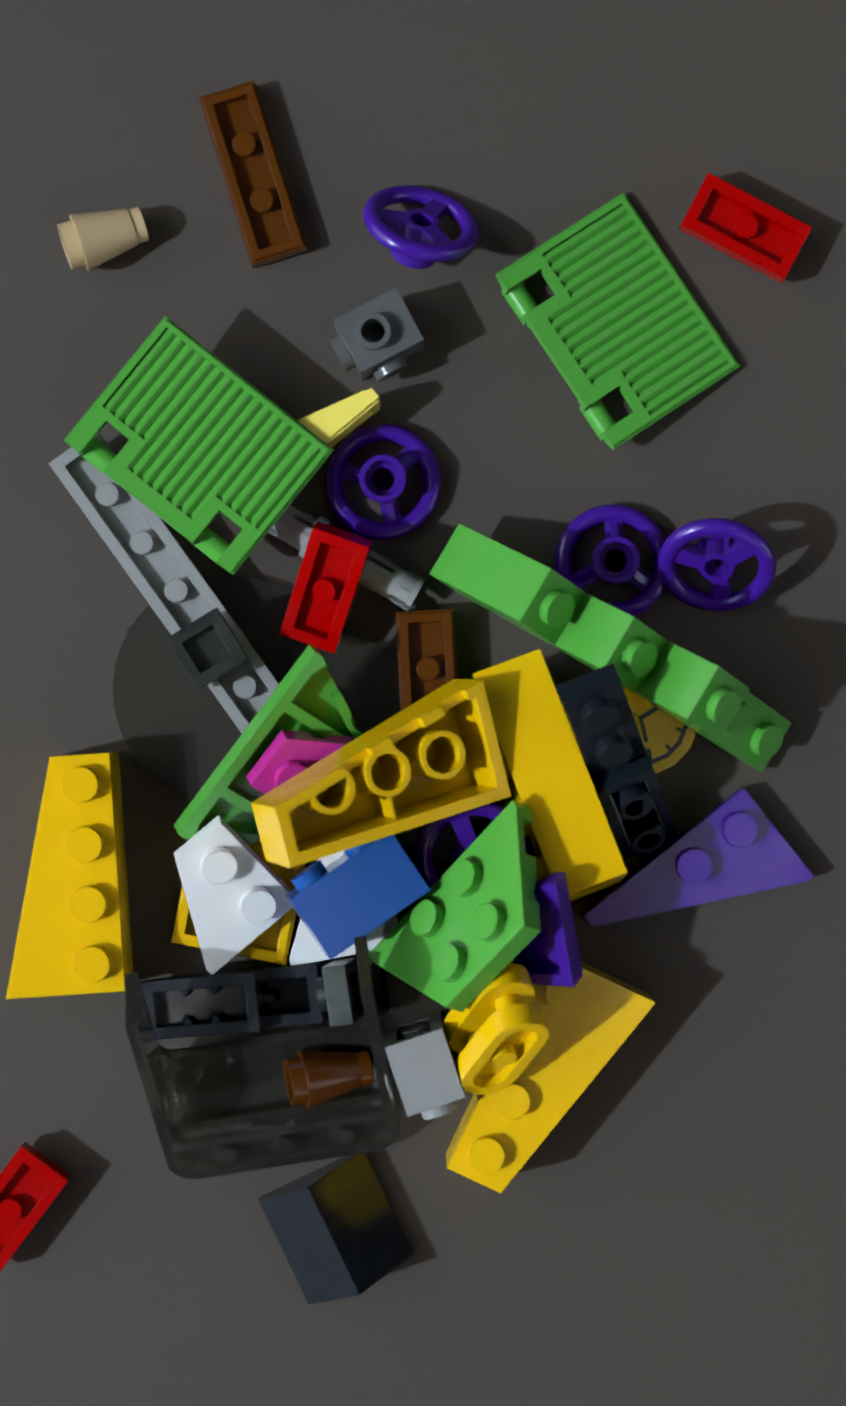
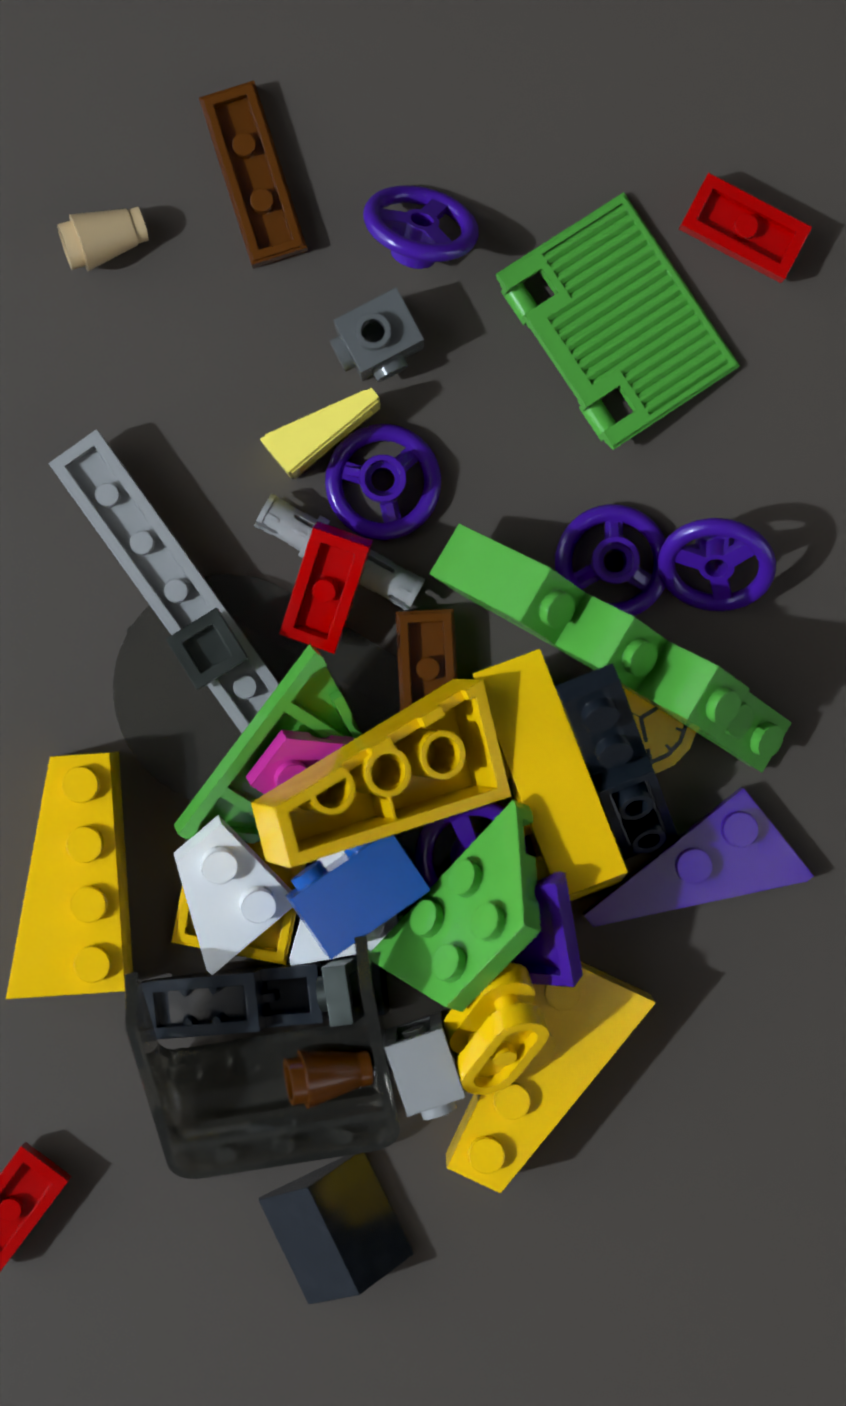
bright green window [63,316,334,575] -> none

